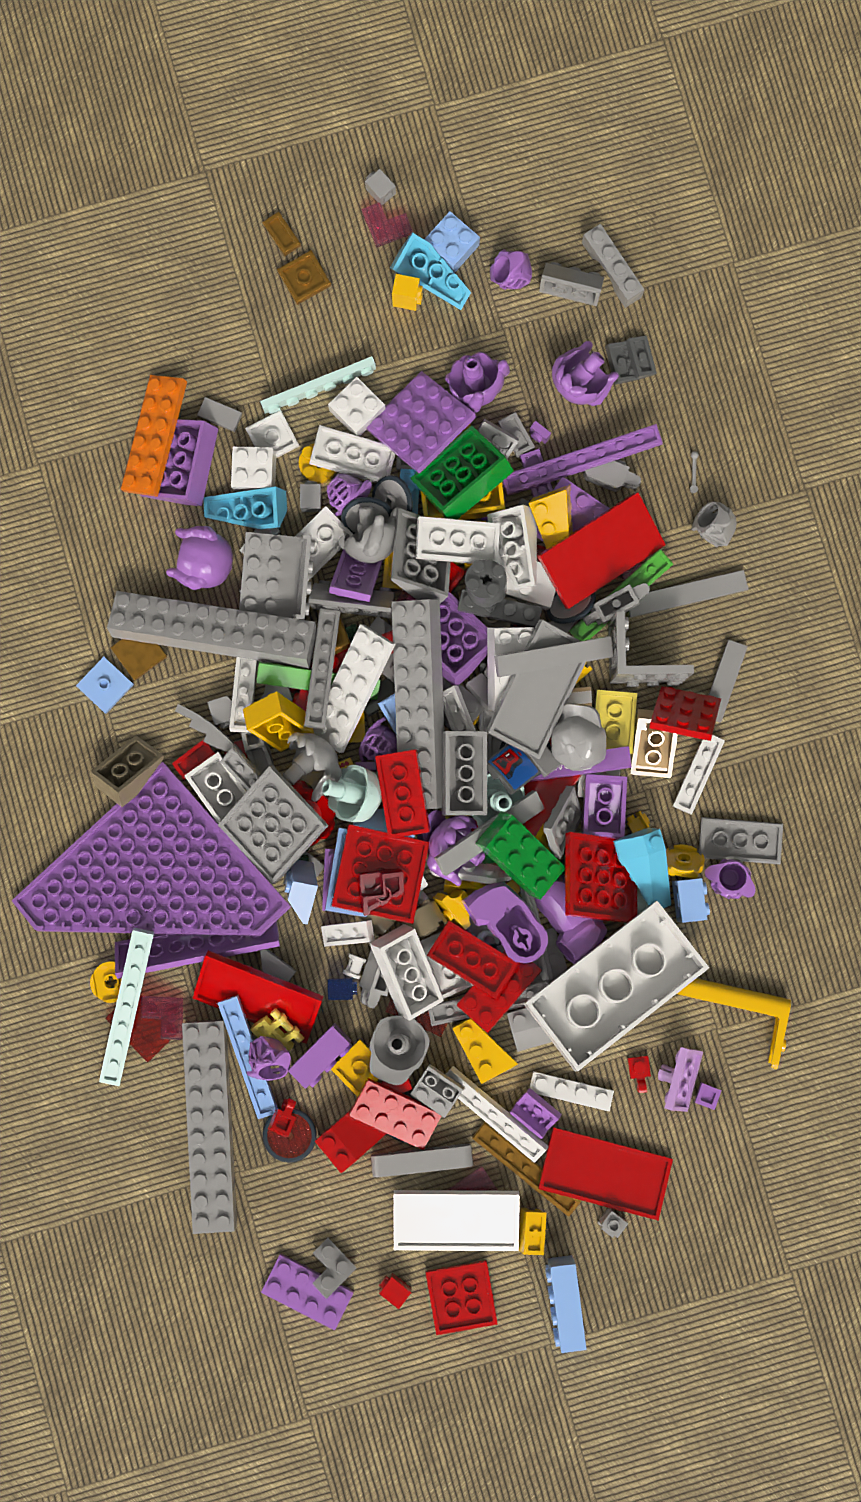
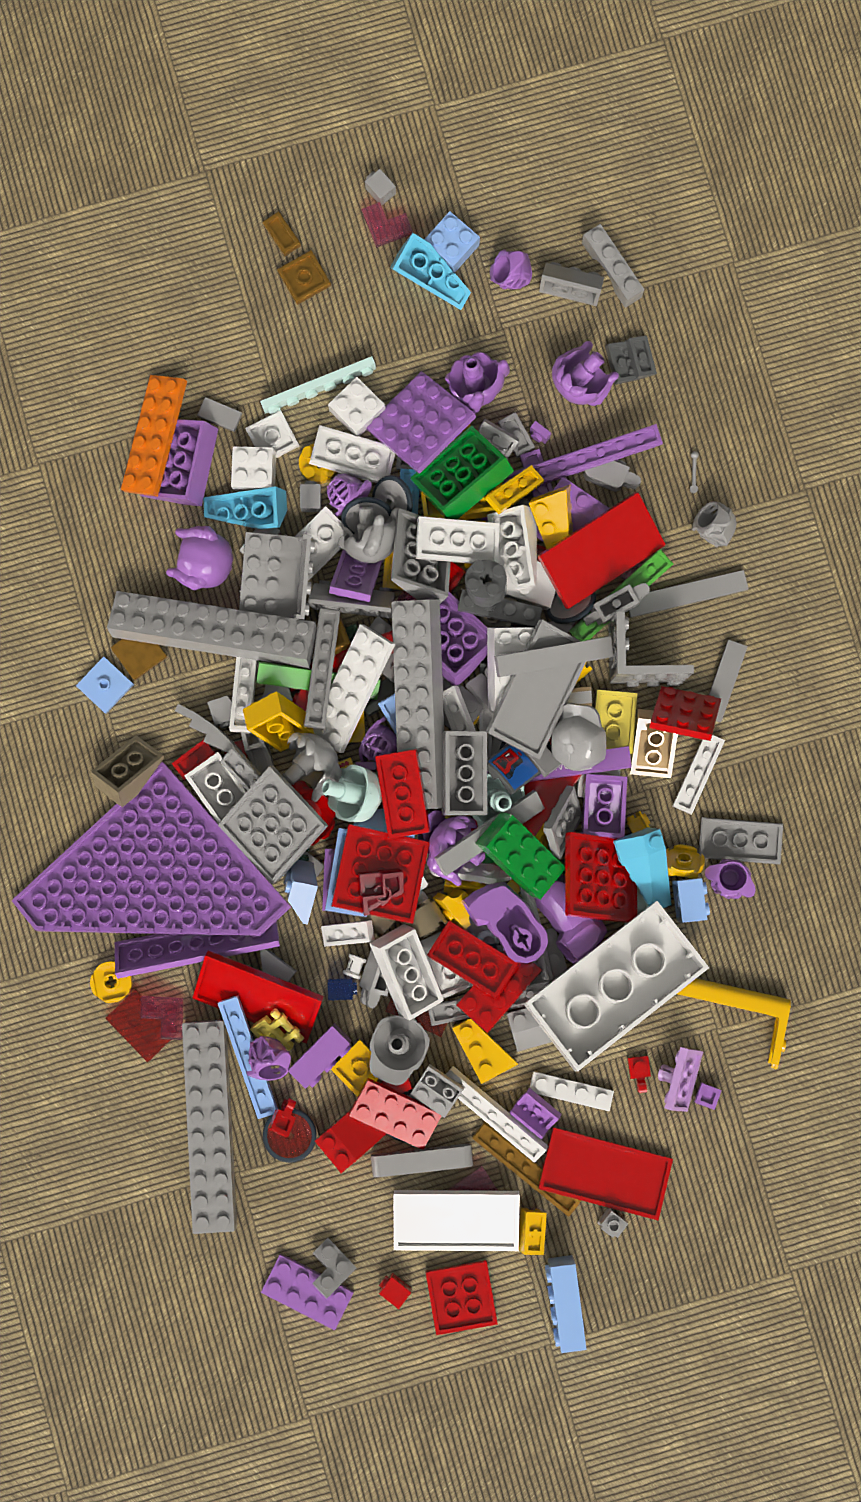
light aqua plate [99,928,154,1086] -> none
yellow brick [392,274,423,311] -> none
none -> yellow plate [486,465,544,514]

